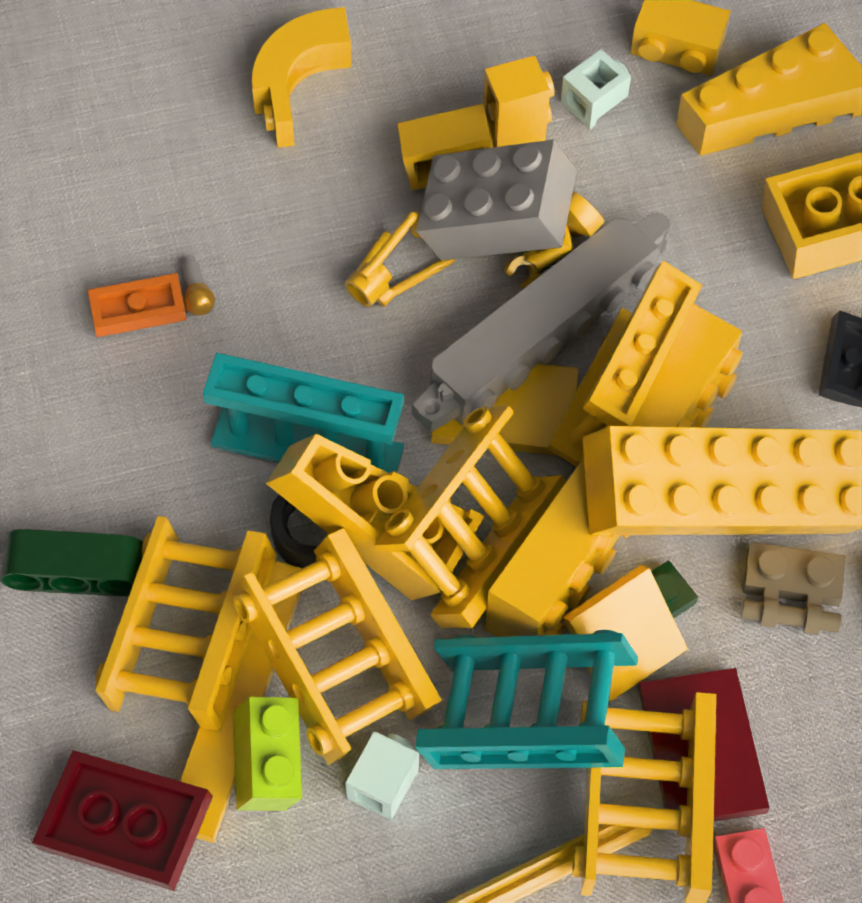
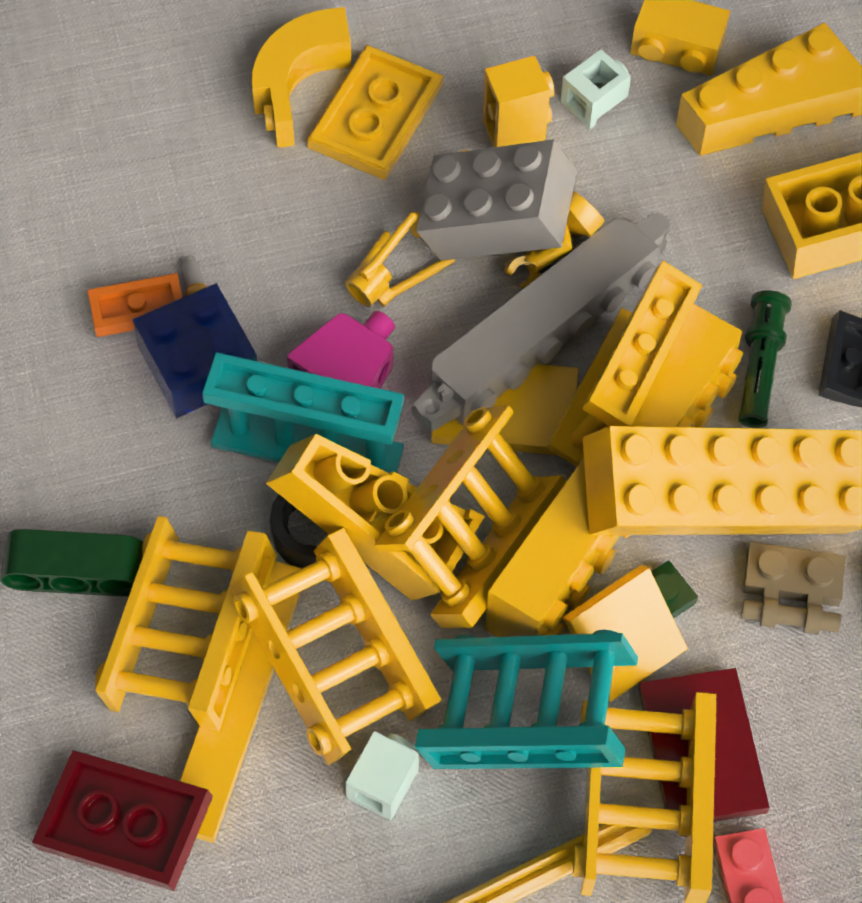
lime brick [233,697,302,811] -> none
yellow brick [397,104,493,190] -> none
none -> clear blue brick [132,283,257,419]
none -> dark pink torso [287,310,395,389]
none -> yellow tile [307,45,443,180]
none -> dark green pin [738,290,792,428]

